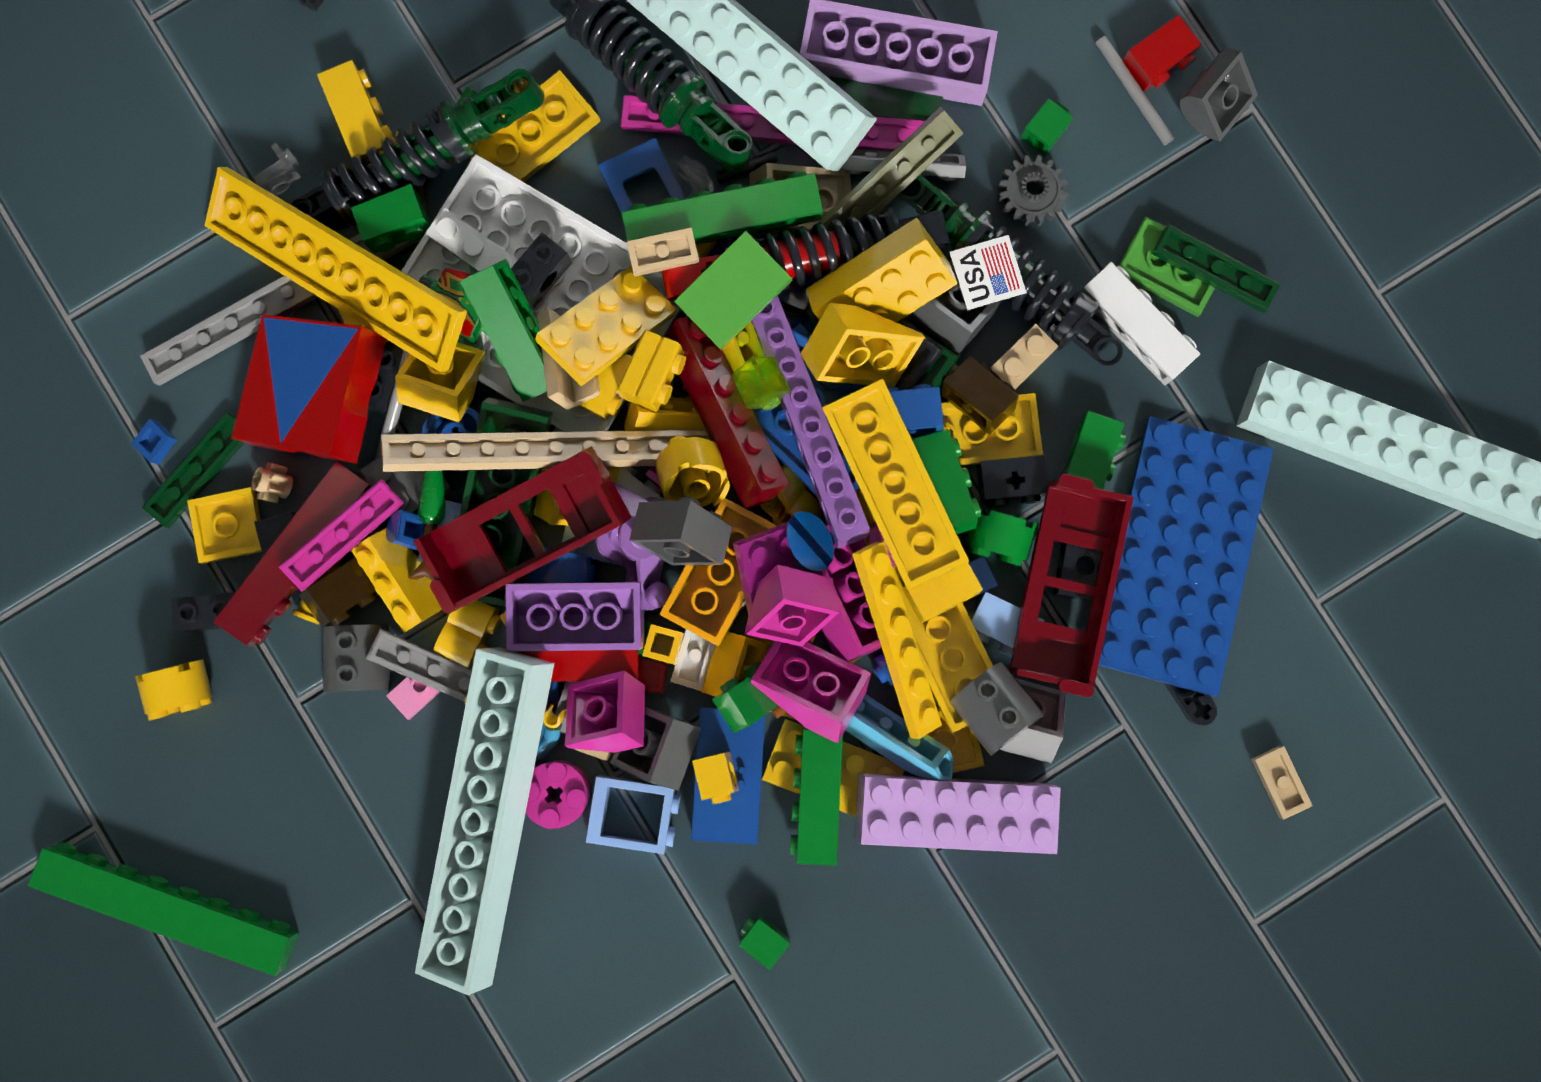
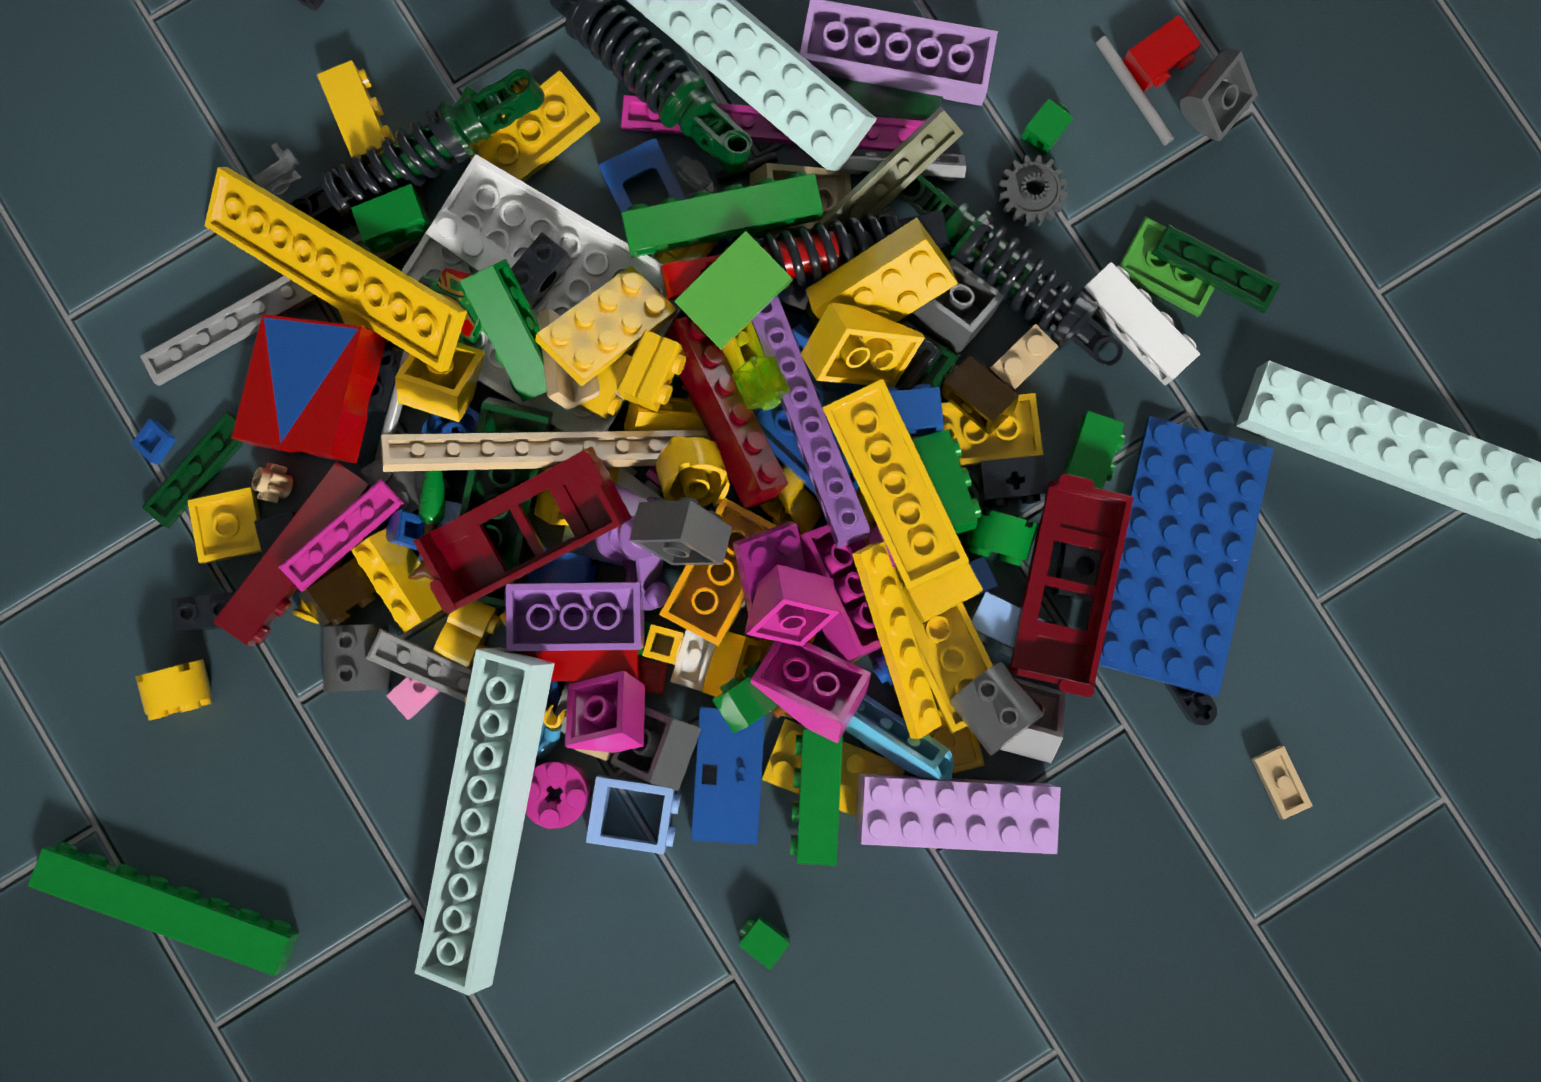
tan plate [627,227,699,276] -> none
yellow brick [692,752,739,804] -> none
clear blue sticker [786,511,834,571] -> none
sticker [950,235,1027,310] -> none

